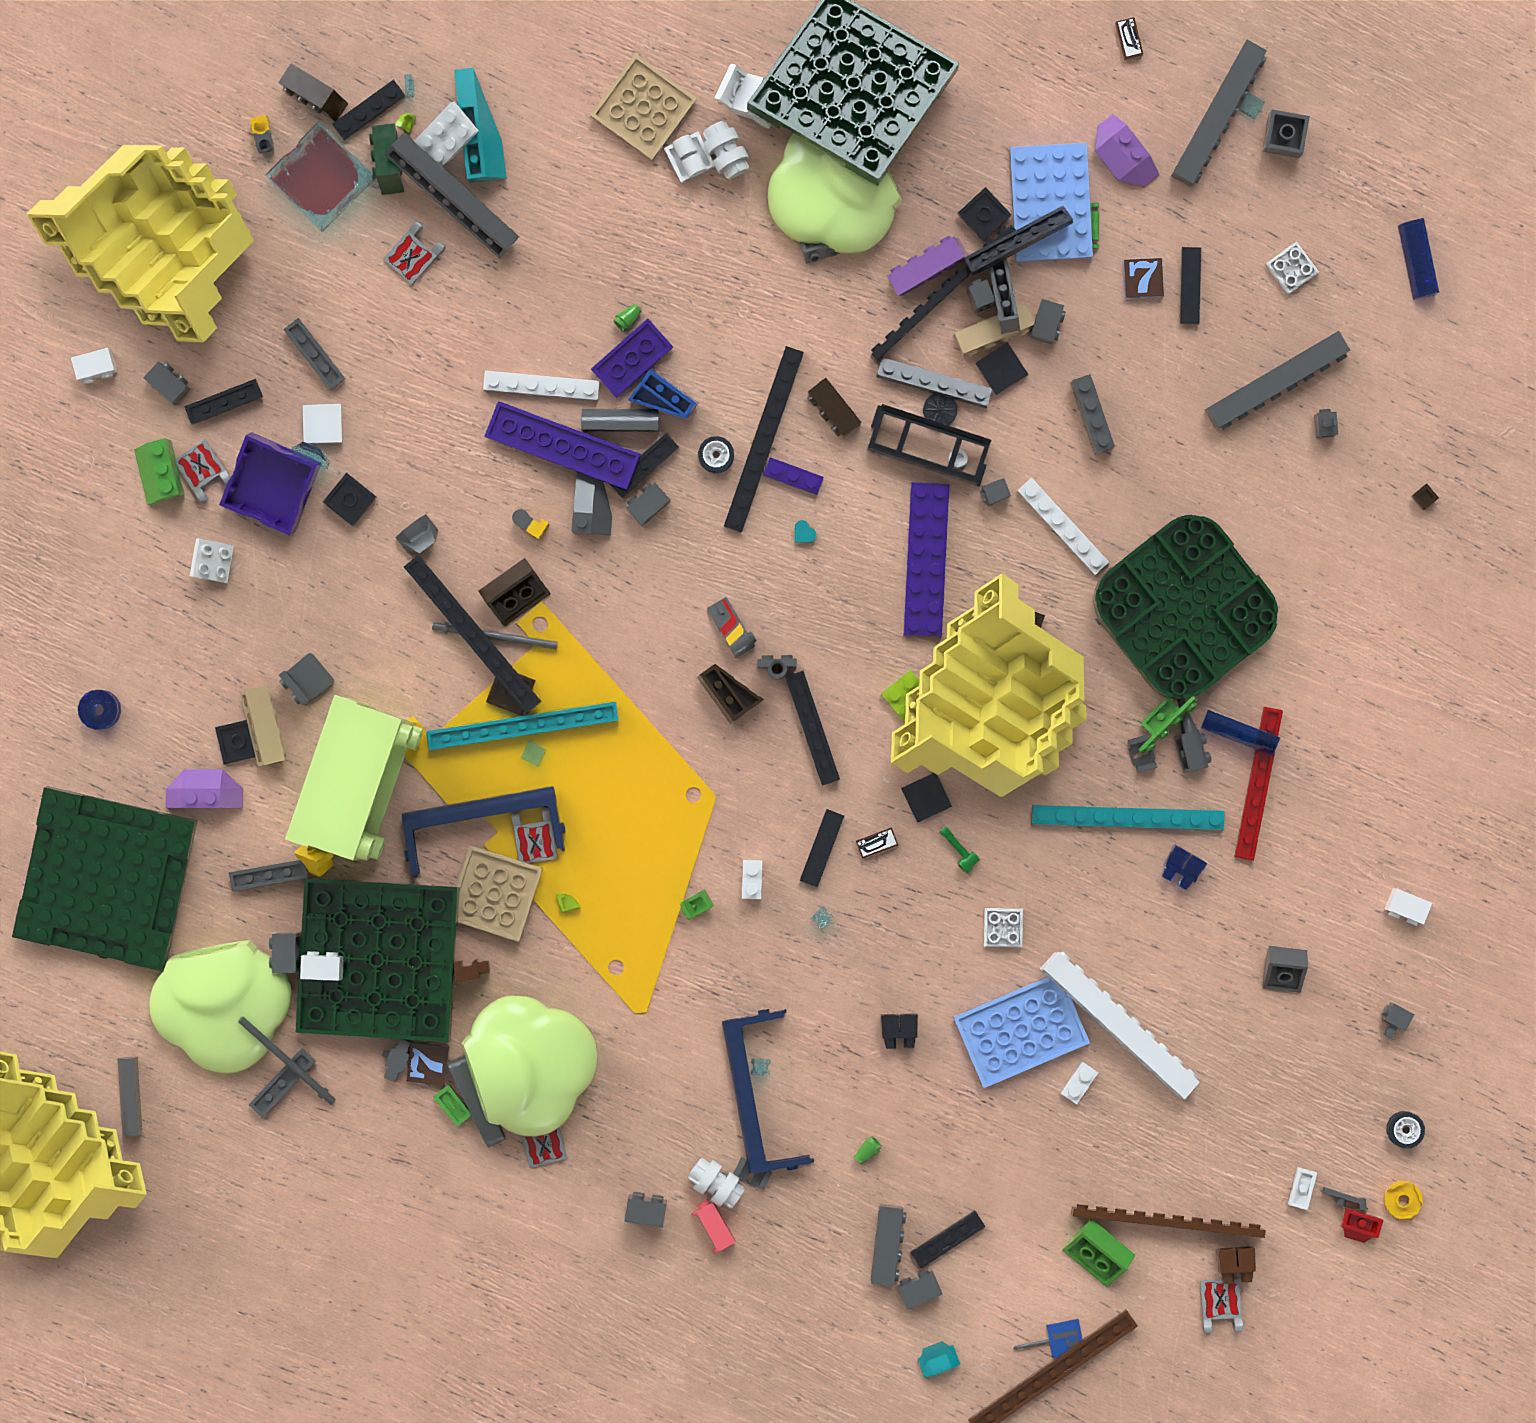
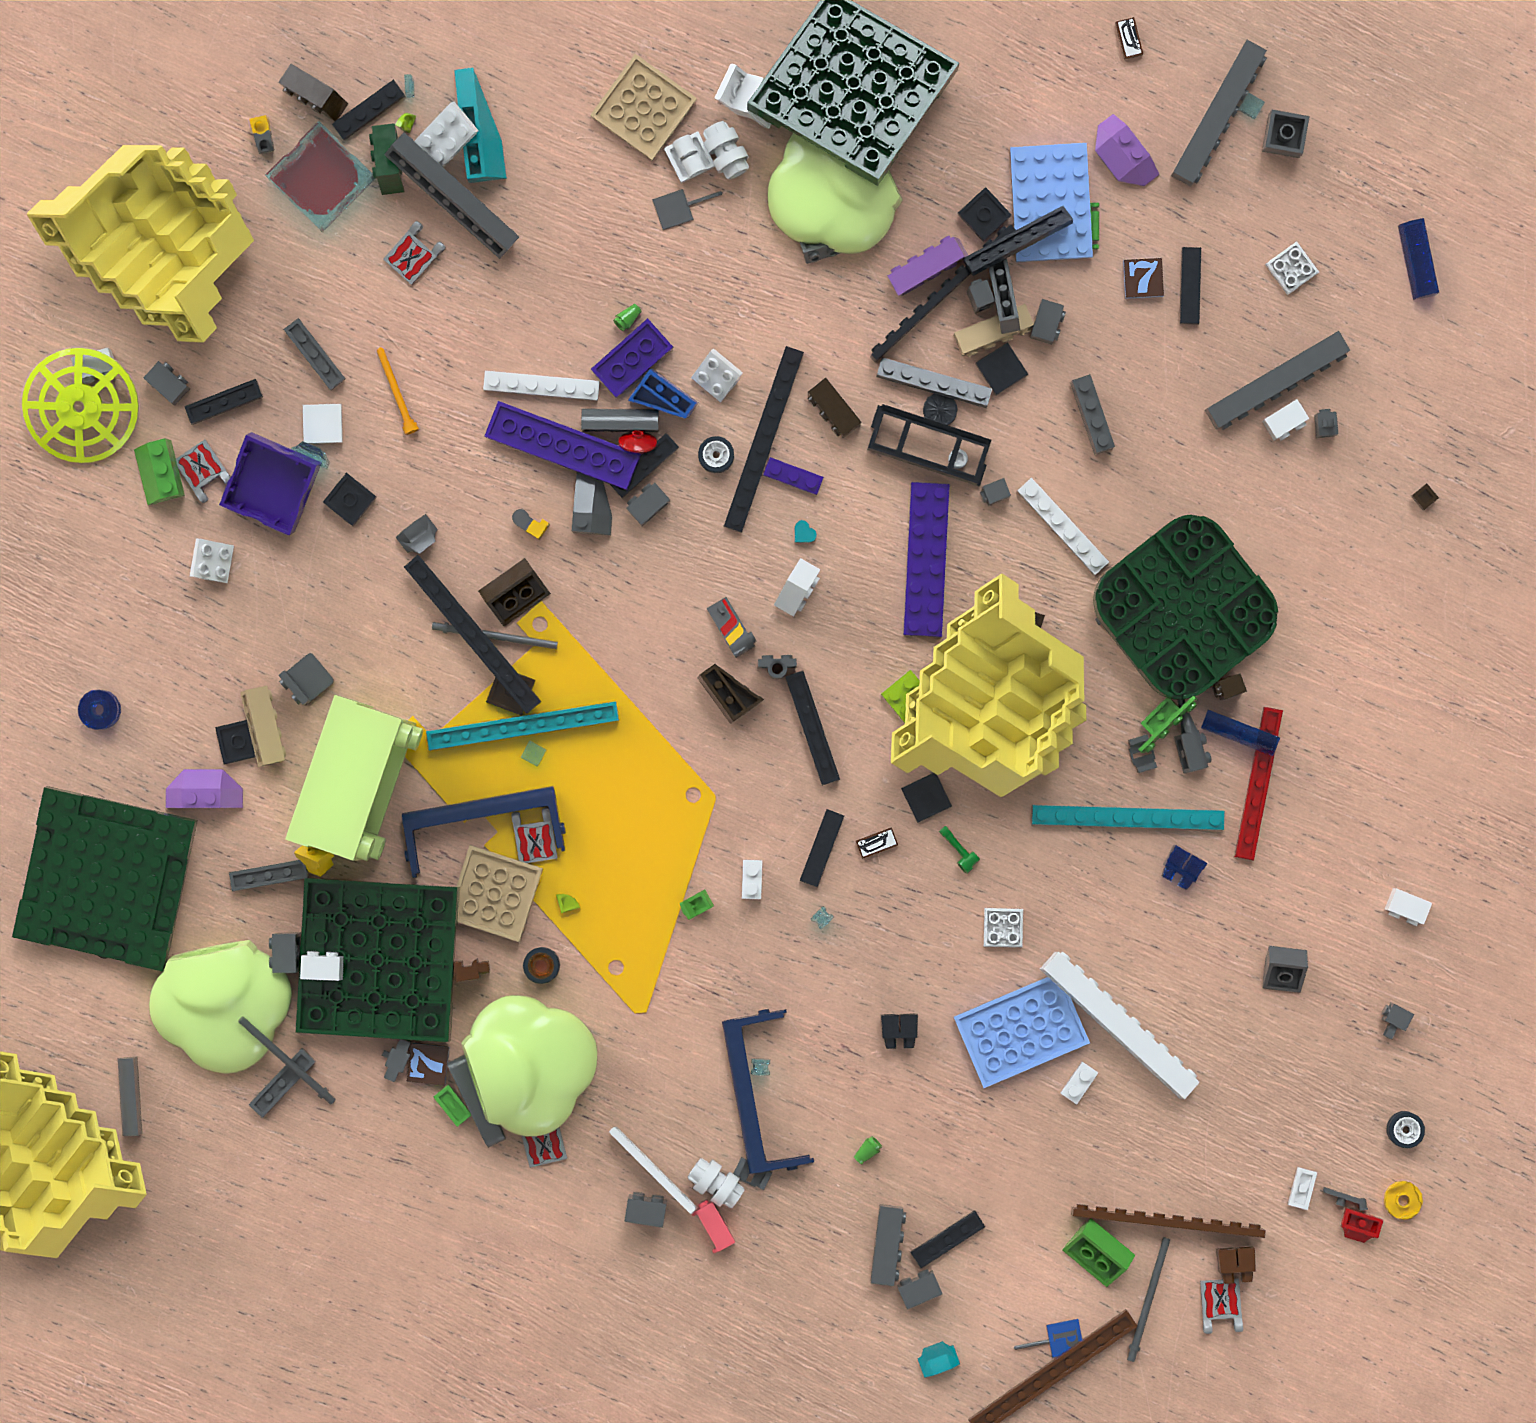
none -> neon yellow dish [22,348,139,463]
none -> light orange piece [377,347,419,435]
none -> wheel [523,947,560,984]
none -> white tile [609,1127,697,1214]
none -> red dish [618,430,657,453]
none -> dark grey piece [652,189,723,230]
none -> white plate [691,348,743,402]
none -> white brick [774,558,820,617]
none -> dark grey bar [1127,1237,1171,1362]
none -> dark brown brick [1212,673,1247,701]
none -> white brick [1262,399,1309,441]

